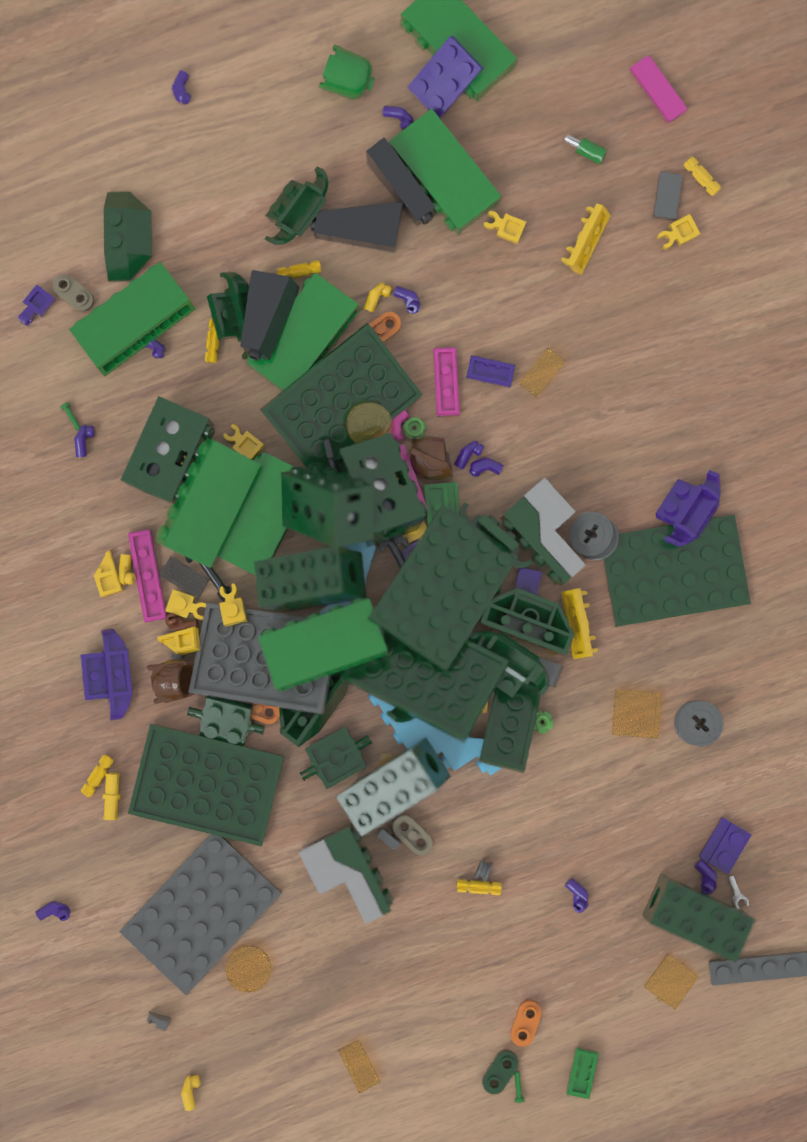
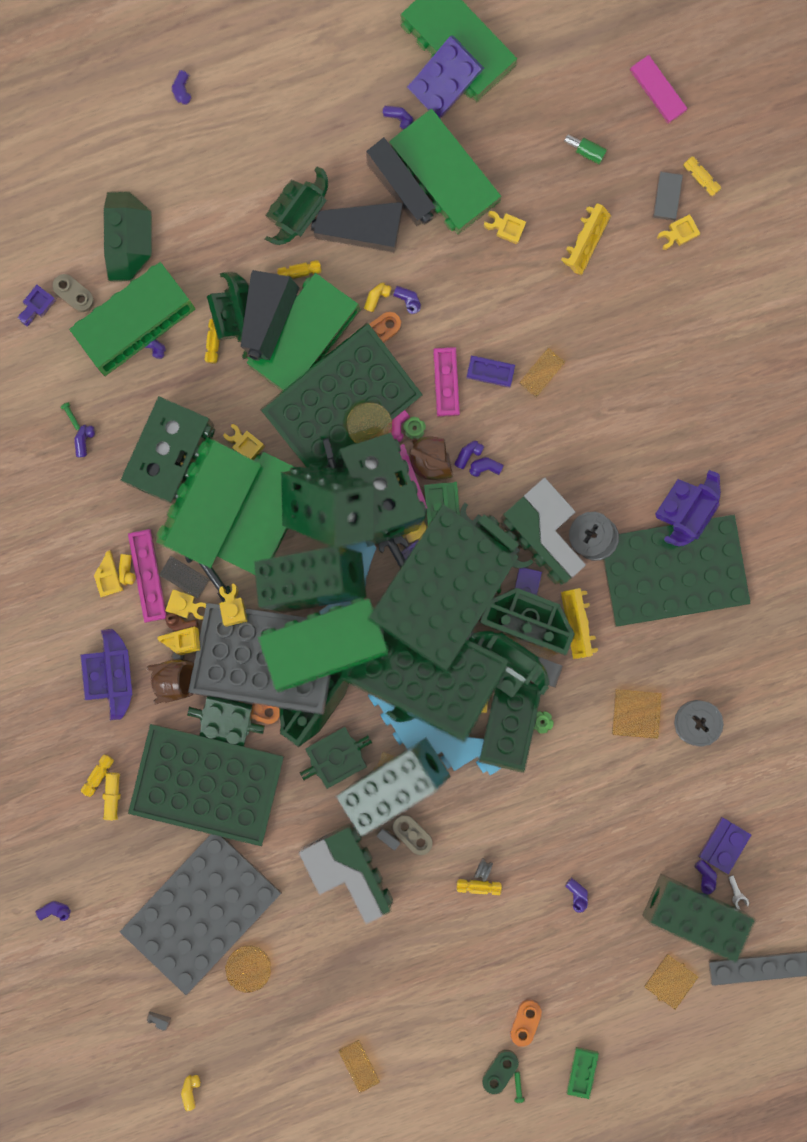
green cylinder [319,44,375,100] -> none

